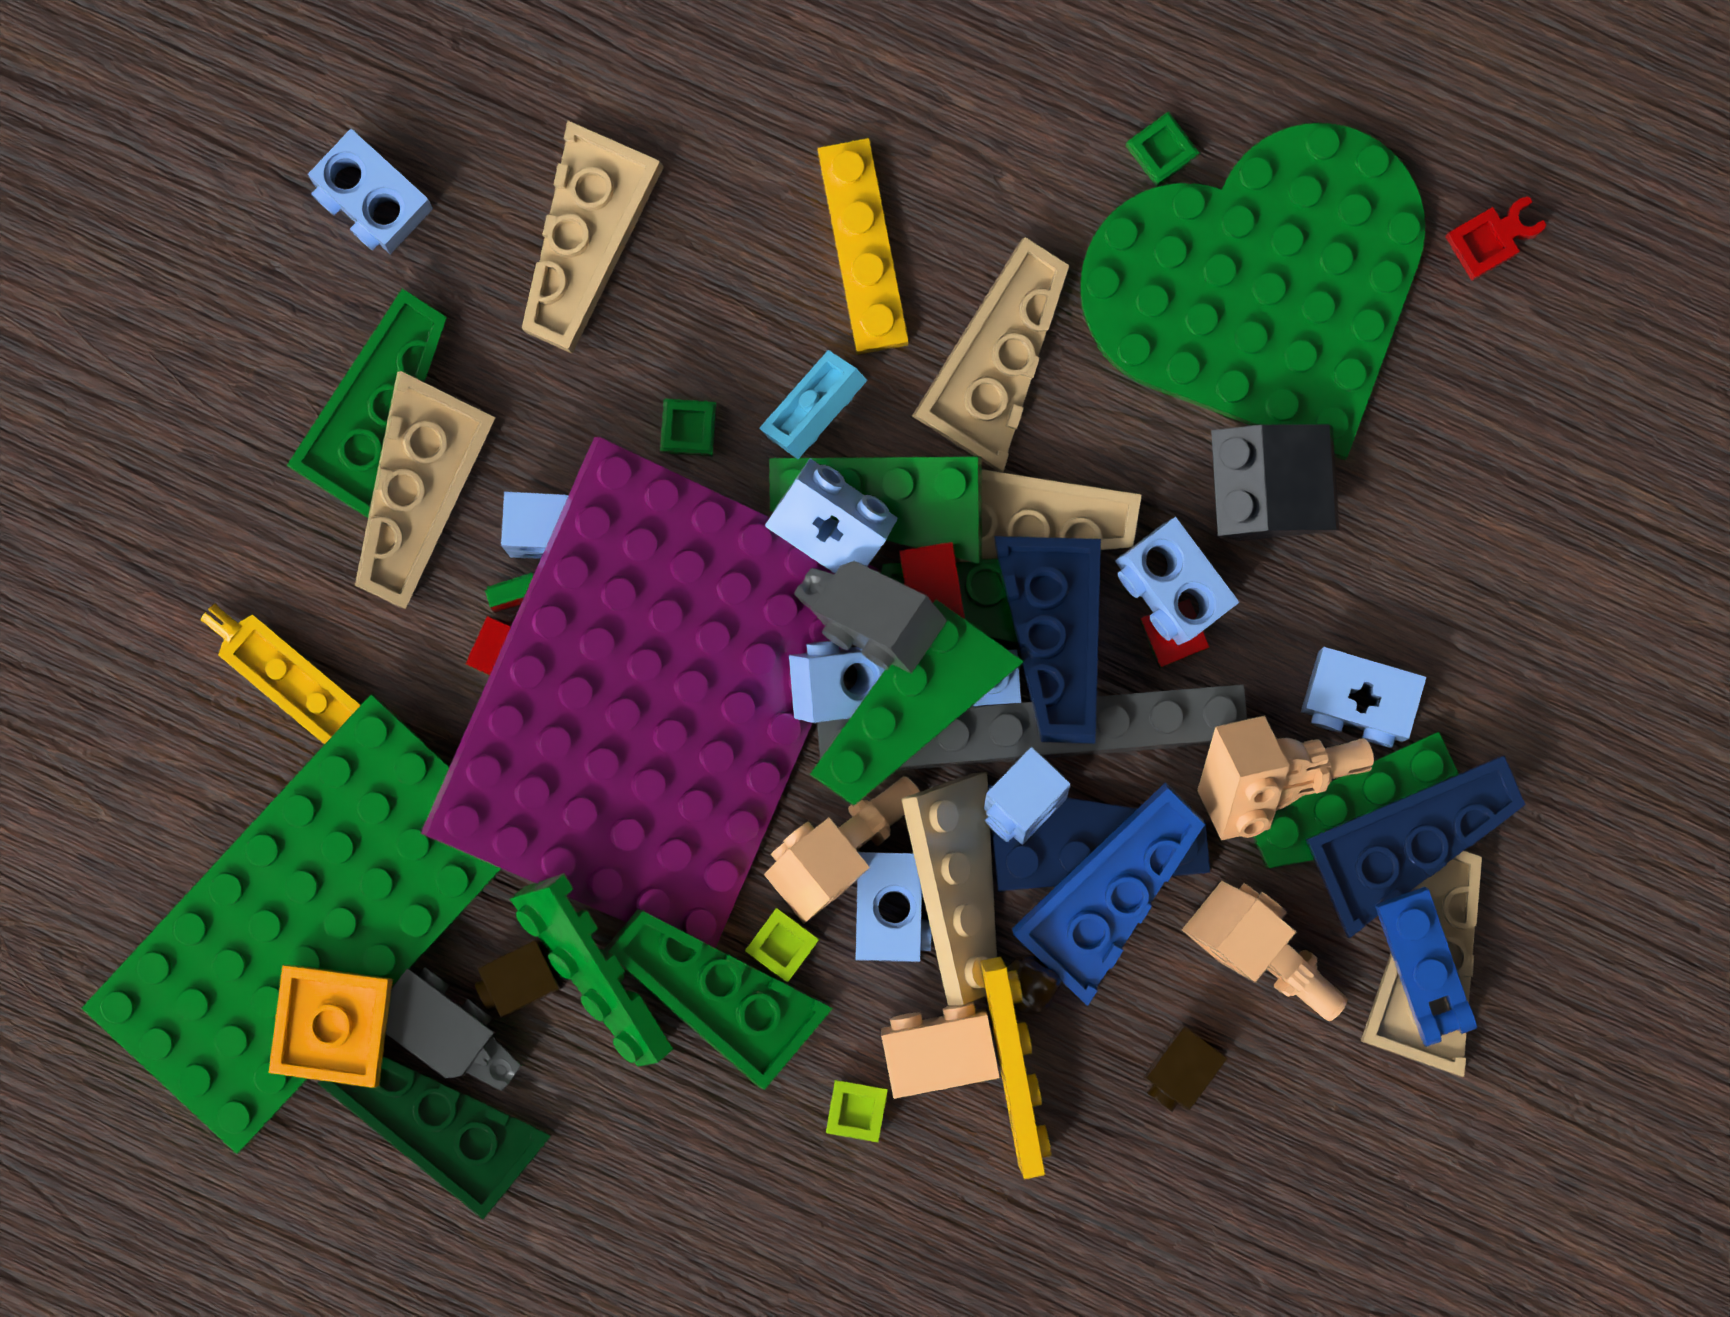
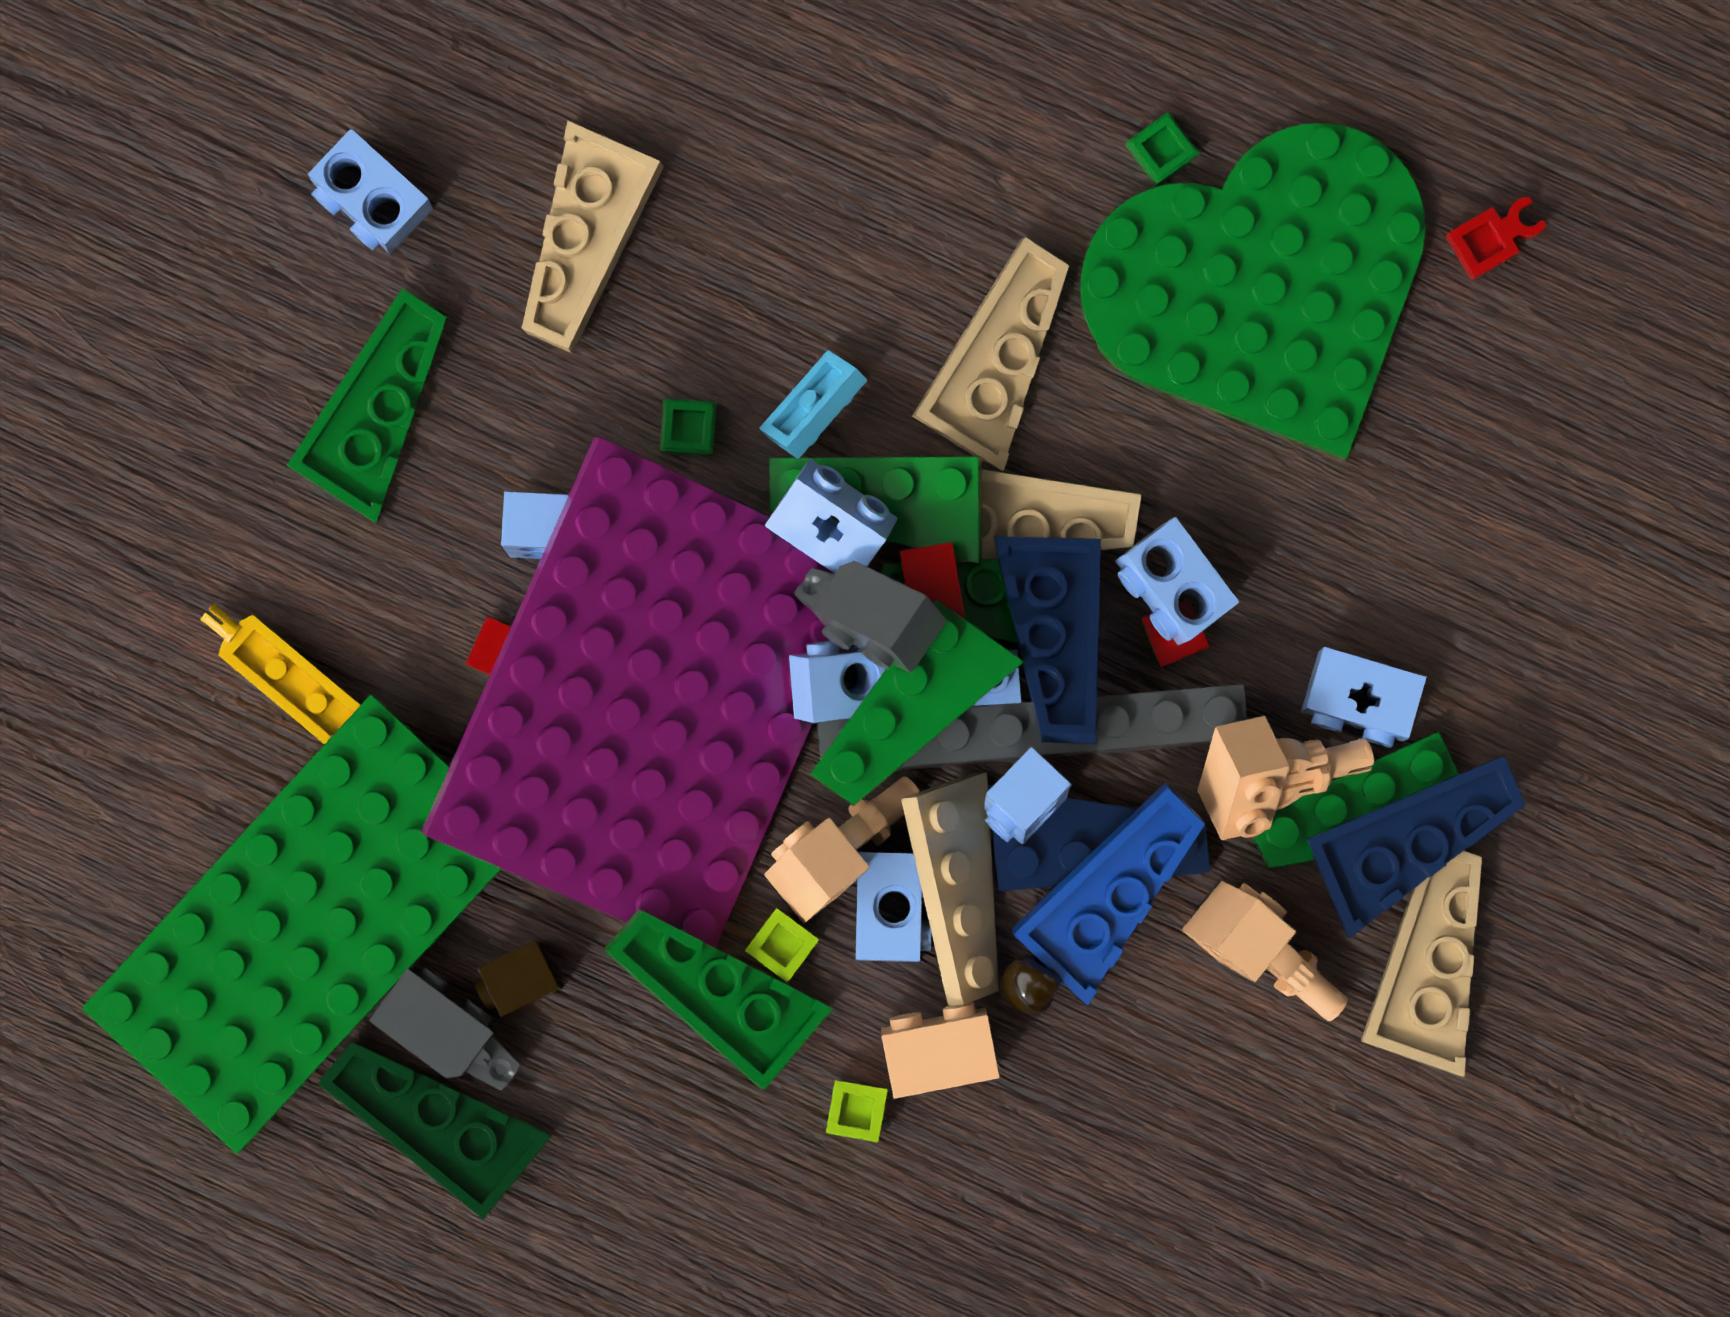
light orange plate [269,964,393,1088] -> none
tan wing [355,371,495,609] -> none
green tile [485,573,534,613] -> none
green wing [509,874,673,1067] -> none
yellow plate [817,138,908,355] -> none
yellow plate [980,957,1051,1179] -> none
dark brown brick [1142,1026,1227,1112] -> none
black slope [1211,424,1340,541] -> none
blue plate [1375,887,1477,1047] -> none

